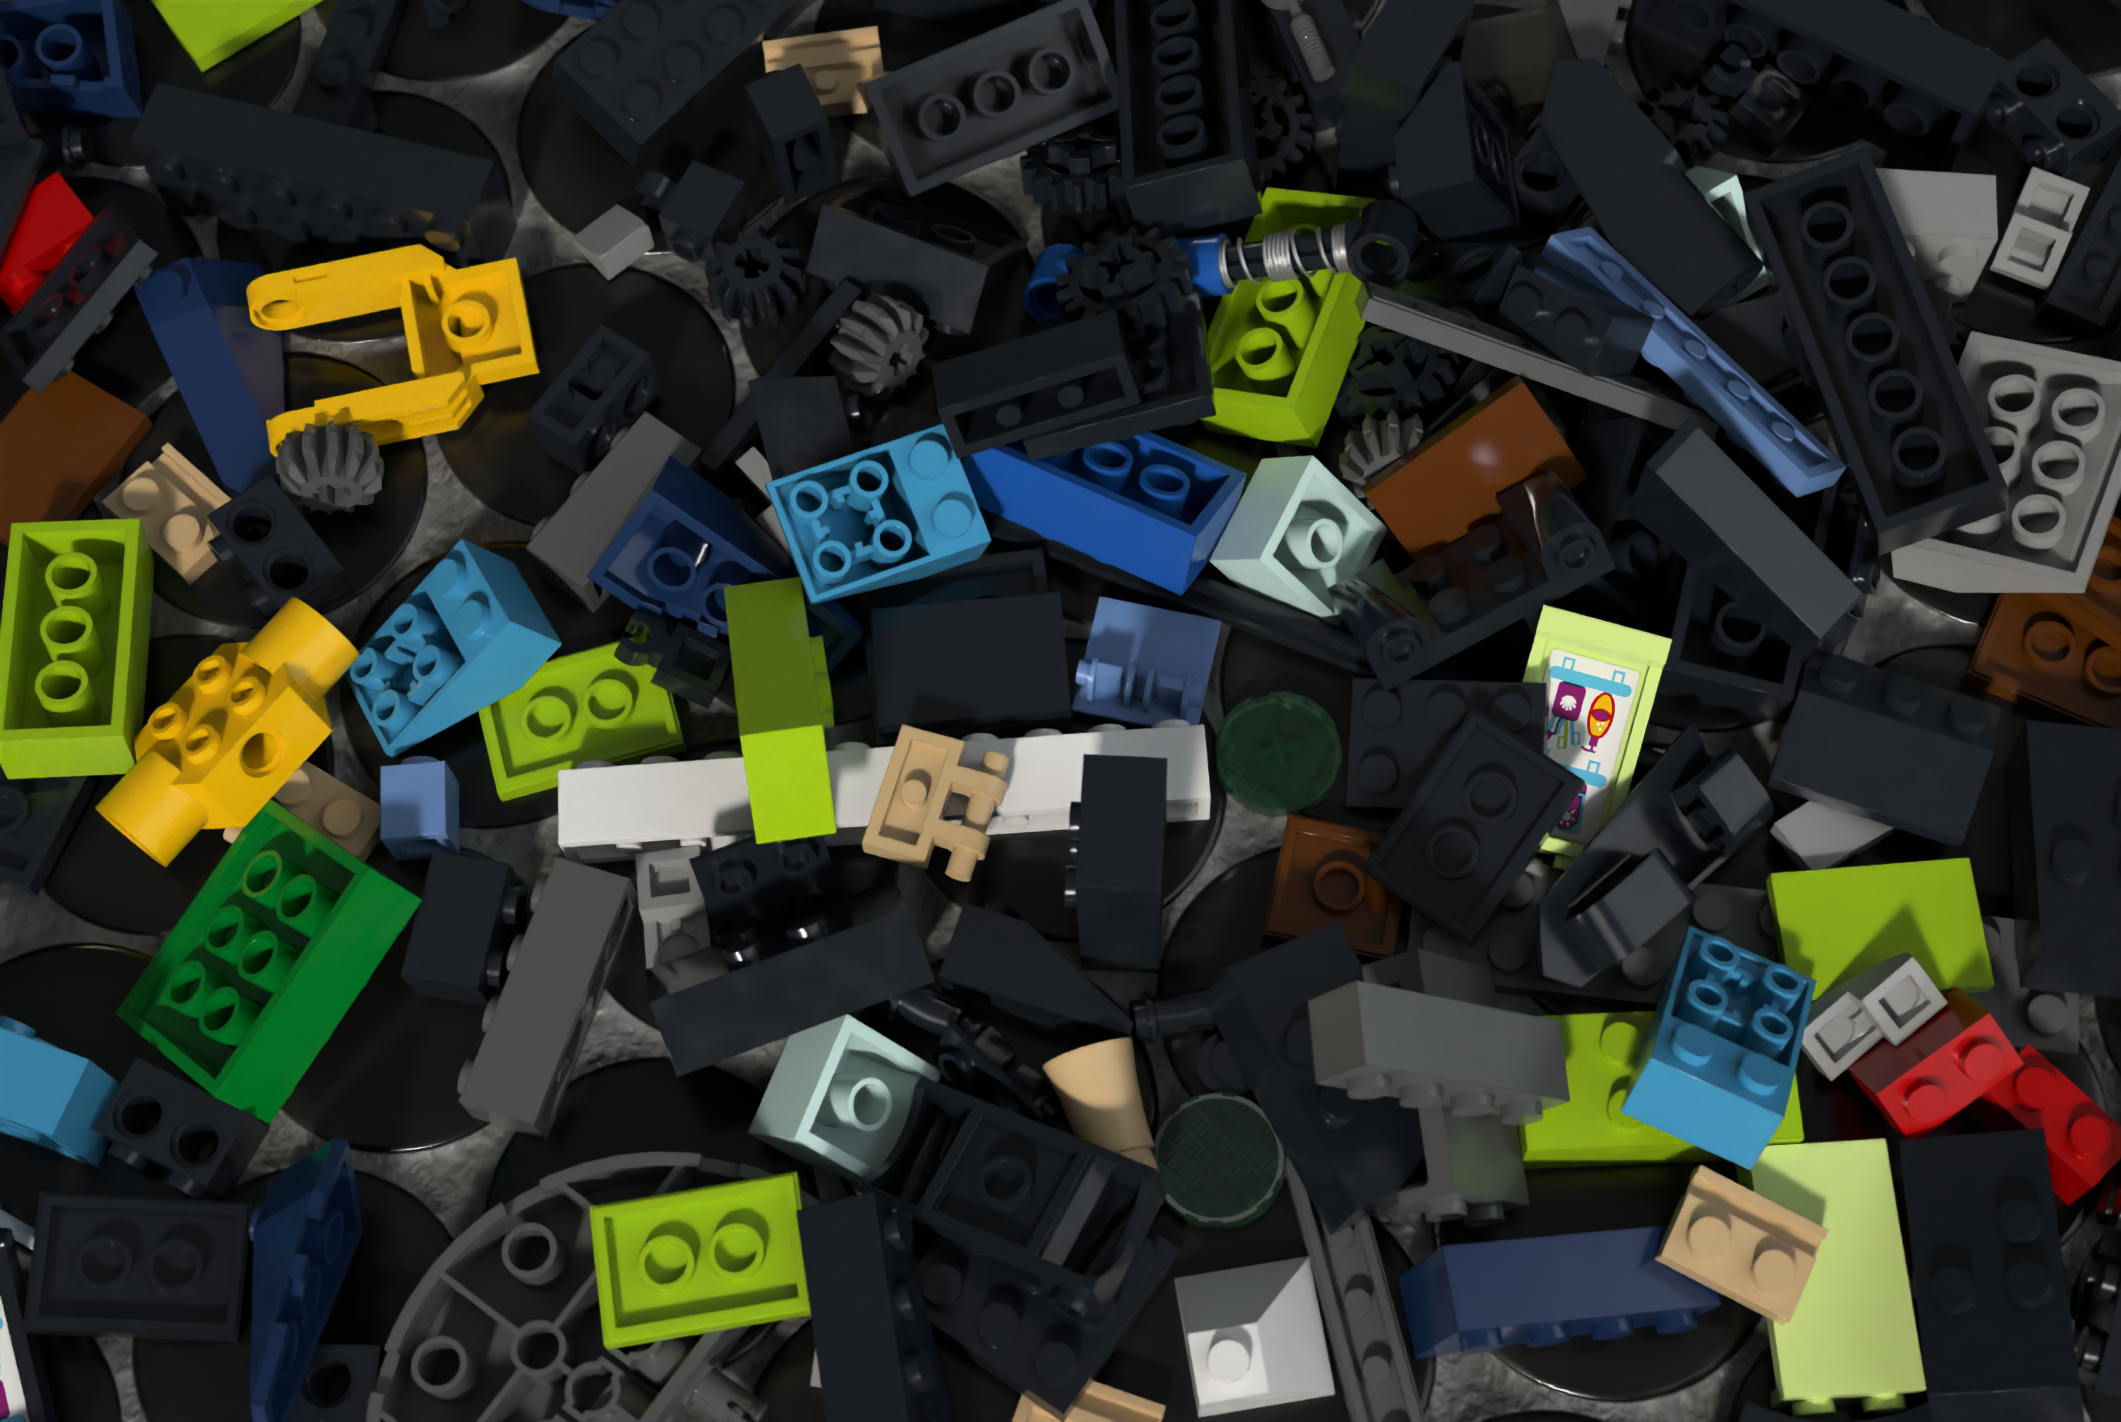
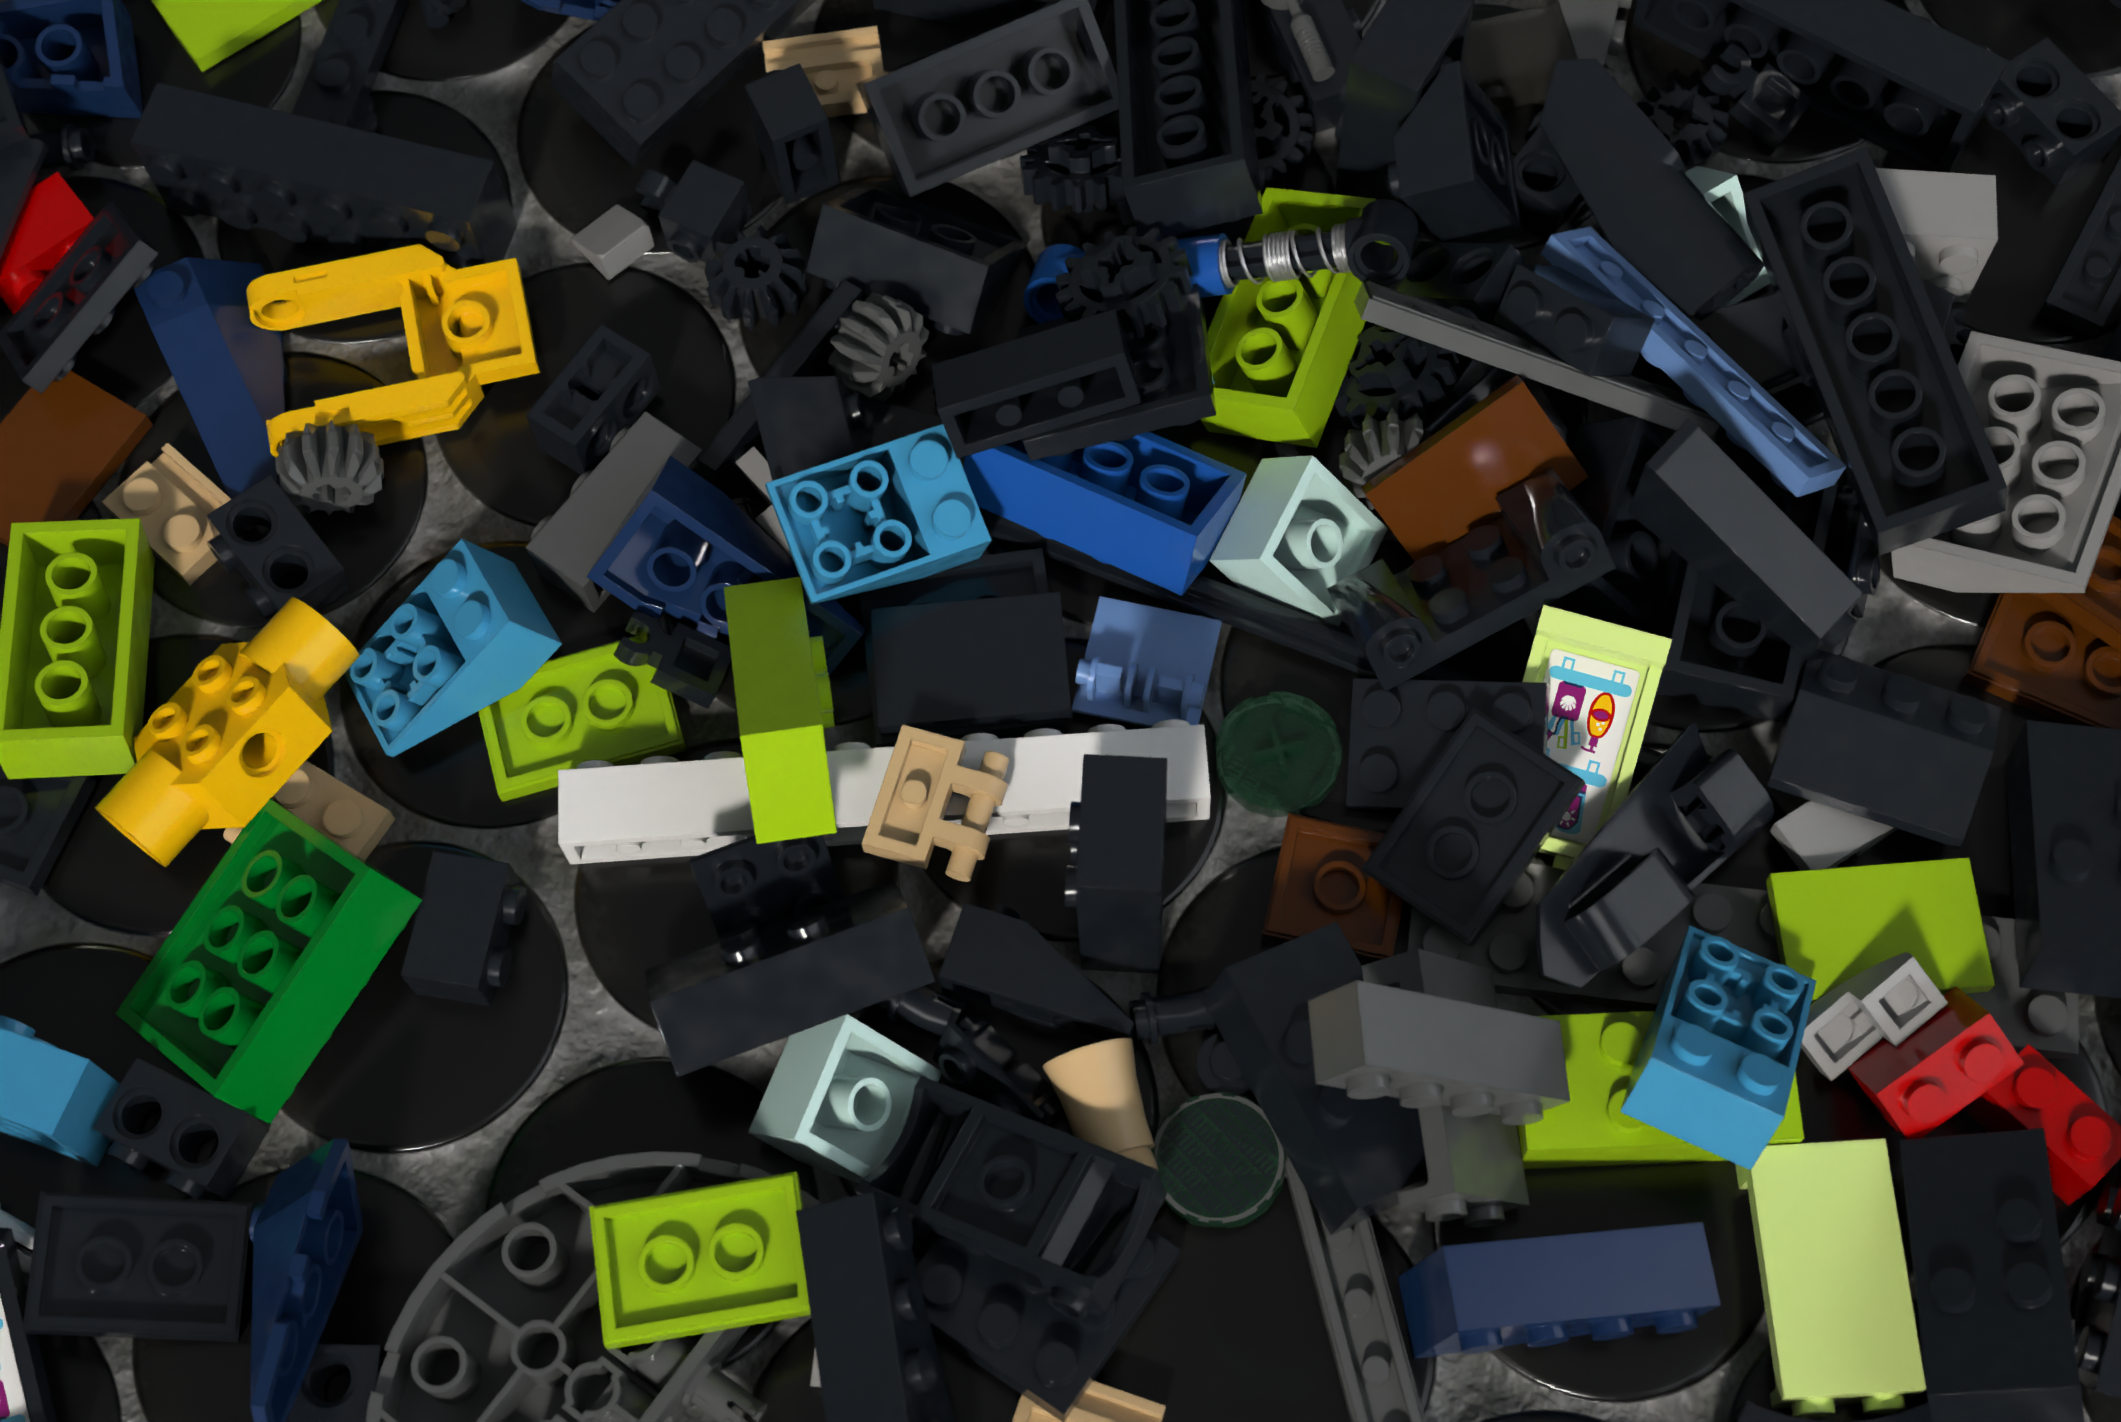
medium blue brick [381,756,460,861] -> none
dark grey brick [457,856,638,1141] -> none
light grey slope [635,845,713,969] -> none
white slope [1174,1256,1335,1418] -> none
tan plate [1654,1165,1828,1325] -> none
light grey slope [1989,167,2090,291] -> none

